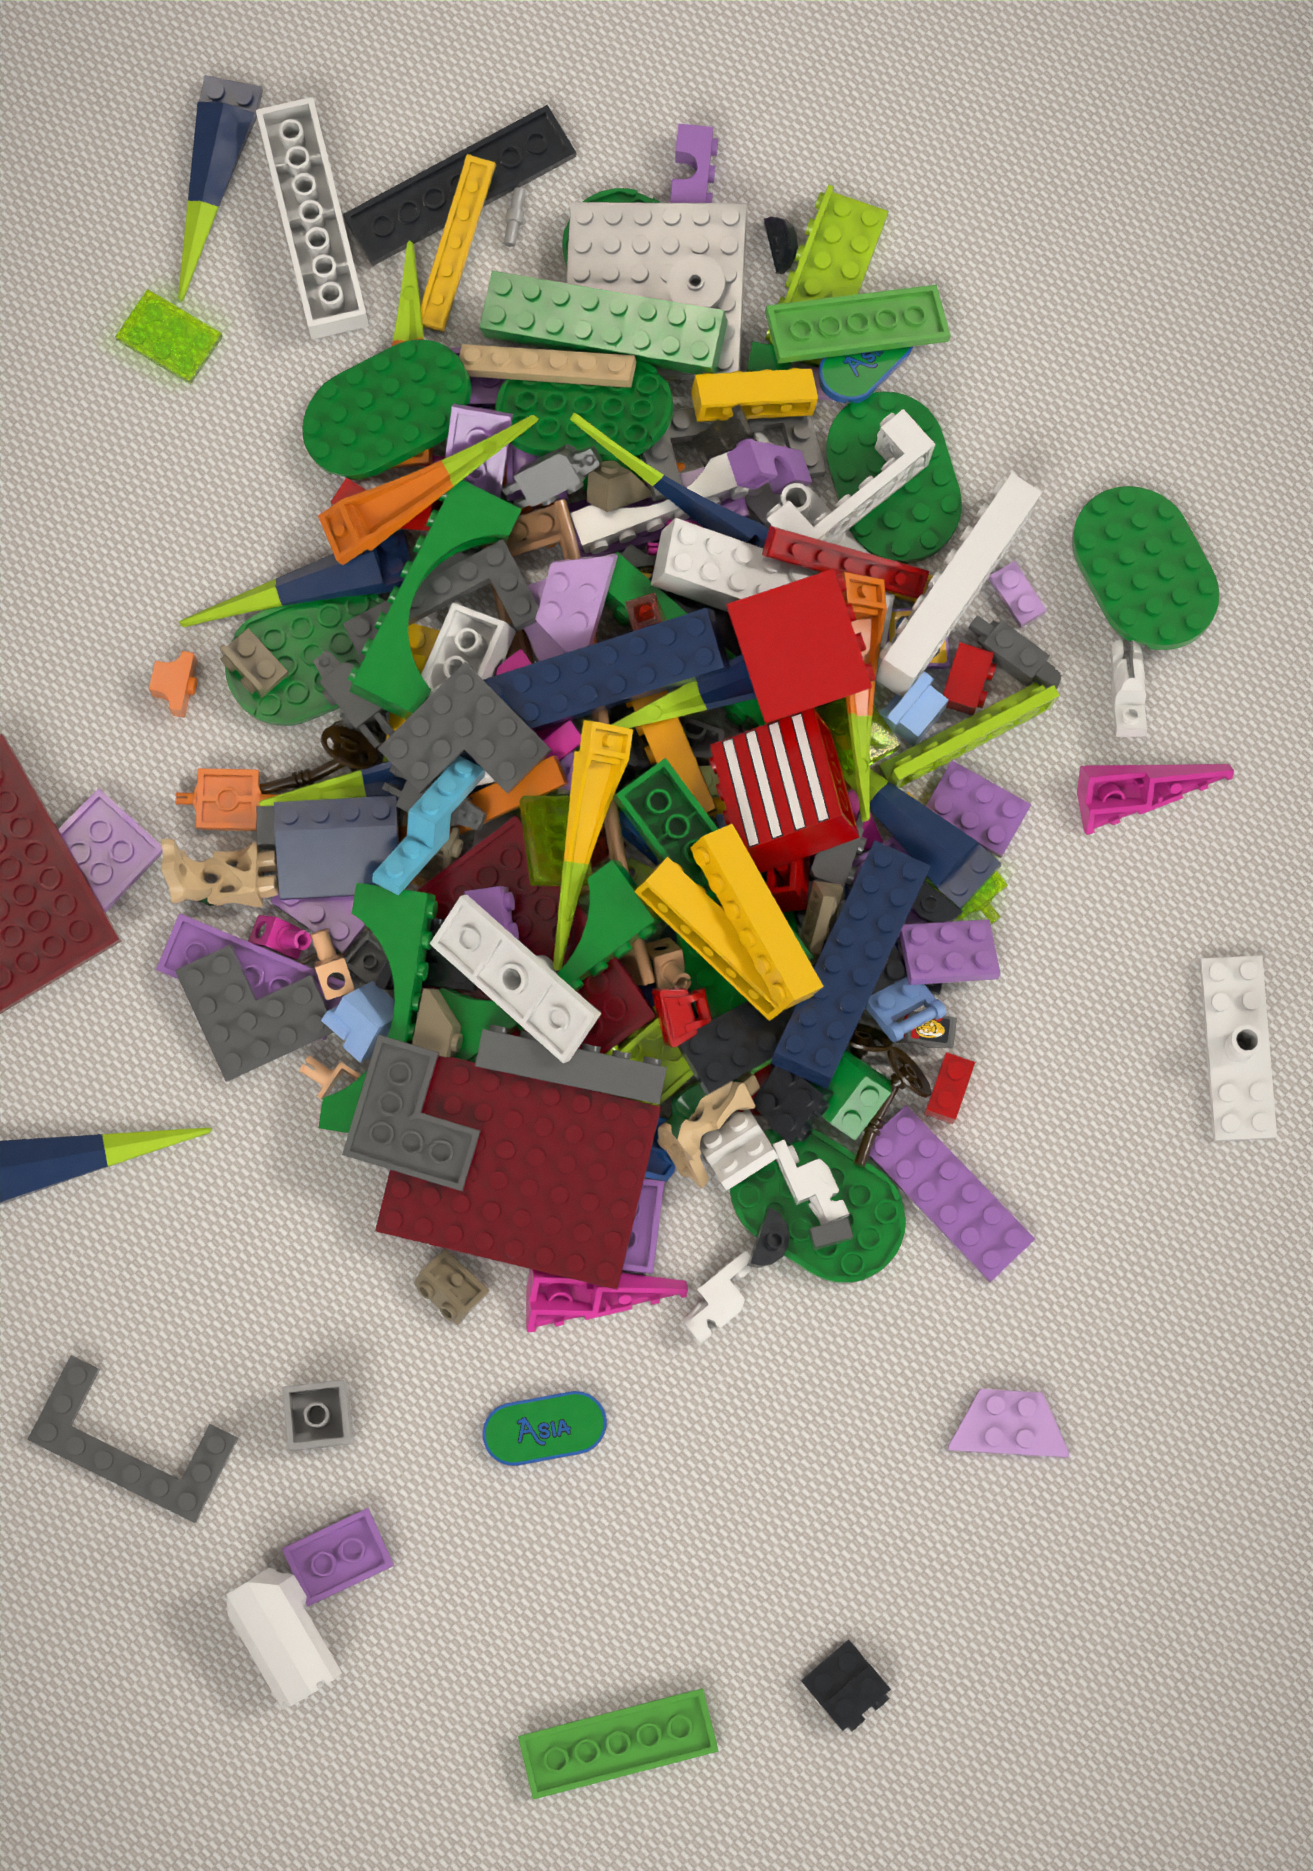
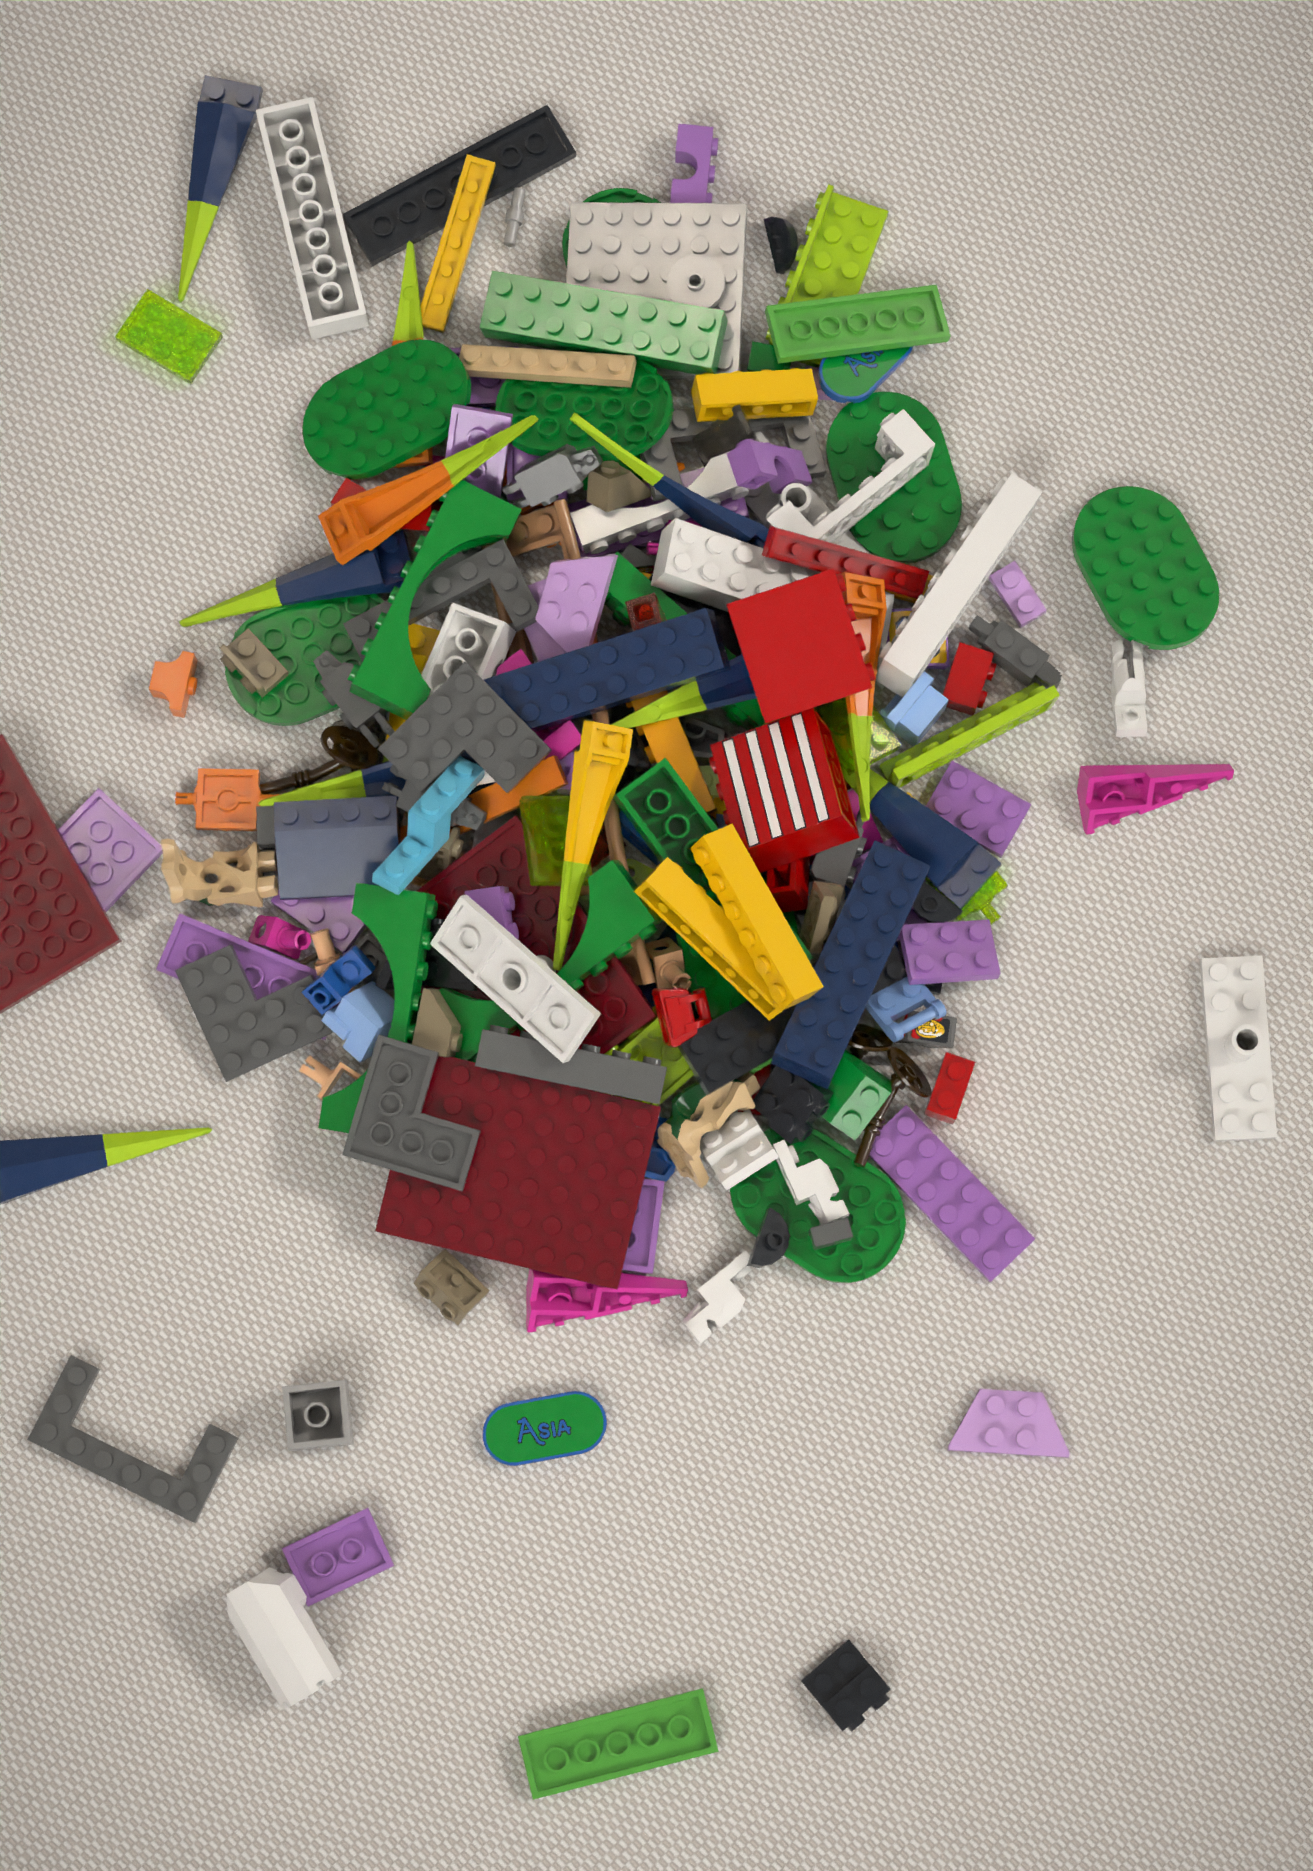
none -> blue slope [302,945,376,1015]

